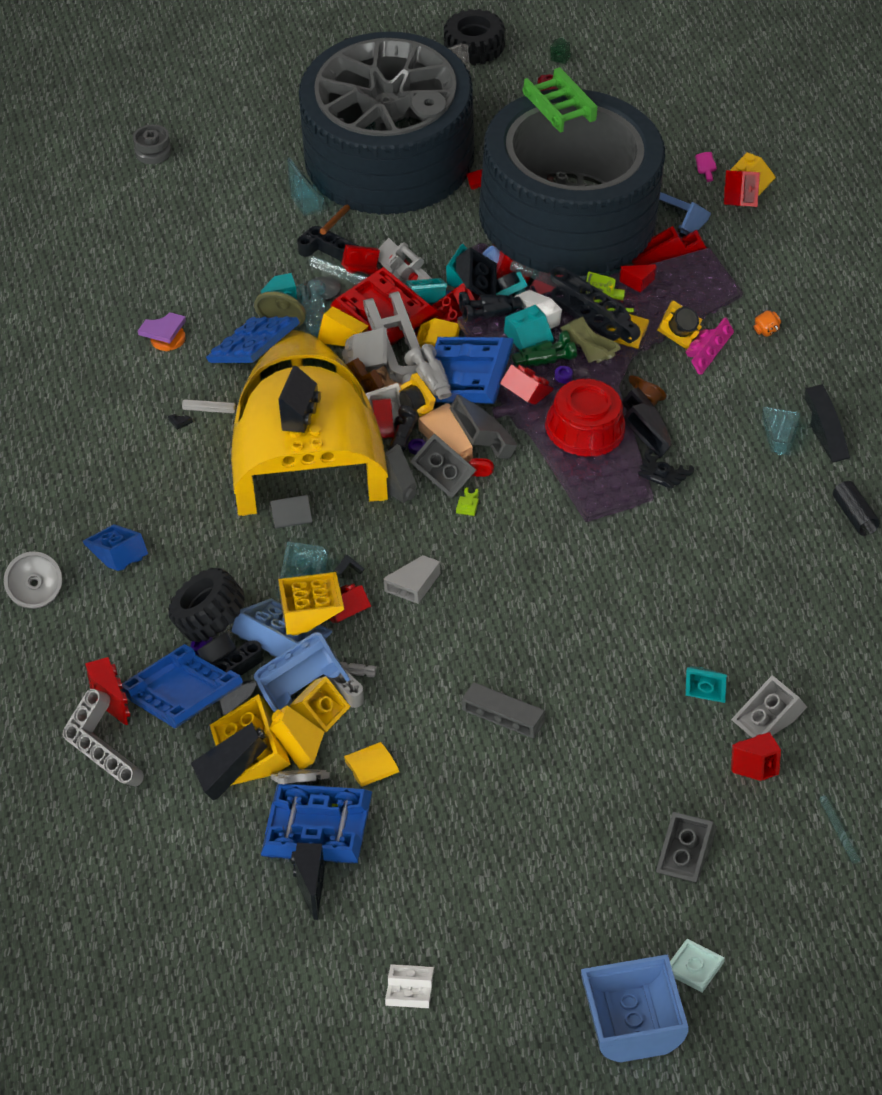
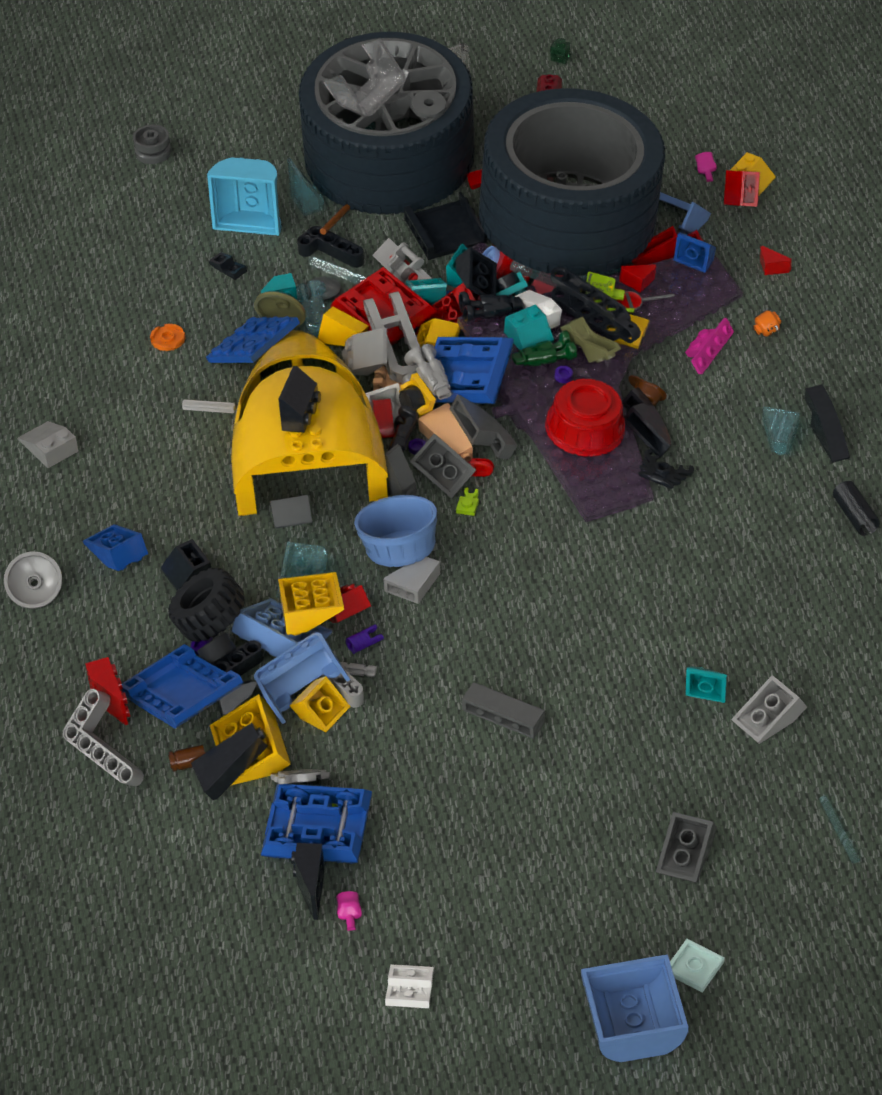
medium lavender tile [138,312,186,343] -> none
black tile [168,414,193,430] -> none
yellow slope [270,705,324,769] -> none
black panel [333,555,365,577] -> none
red bracket [341,245,380,275] -> none
yellow slope [344,742,399,787] -> none
reddish brown plate [346,358,384,393] -> none
black tyre [444,9,505,65] -> none
slope [500,364,554,405] -> none
bright green fence [523,67,598,133] -> none
piece [657,300,703,349] -> none
red slope [731,732,781,781] -> none
none -> light grey slope [17,421,78,468]
none -> black slope [161,539,211,591]
none -> reddish brown piece [168,745,205,772]
none -> medium azure container [207,157,281,236]
none -> black slope [209,252,247,280]
none -> clear windscreen [323,38,406,117]
none -> dark pink piece [336,891,362,931]
none -> dark purple hinge [345,624,385,654]
none -> medium blue piece [354,495,437,567]
none -> black panel [404,192,487,260]
none -> piece [616,291,675,311]
none -> blue slope [673,233,716,273]
none -> red slope [760,246,792,275]

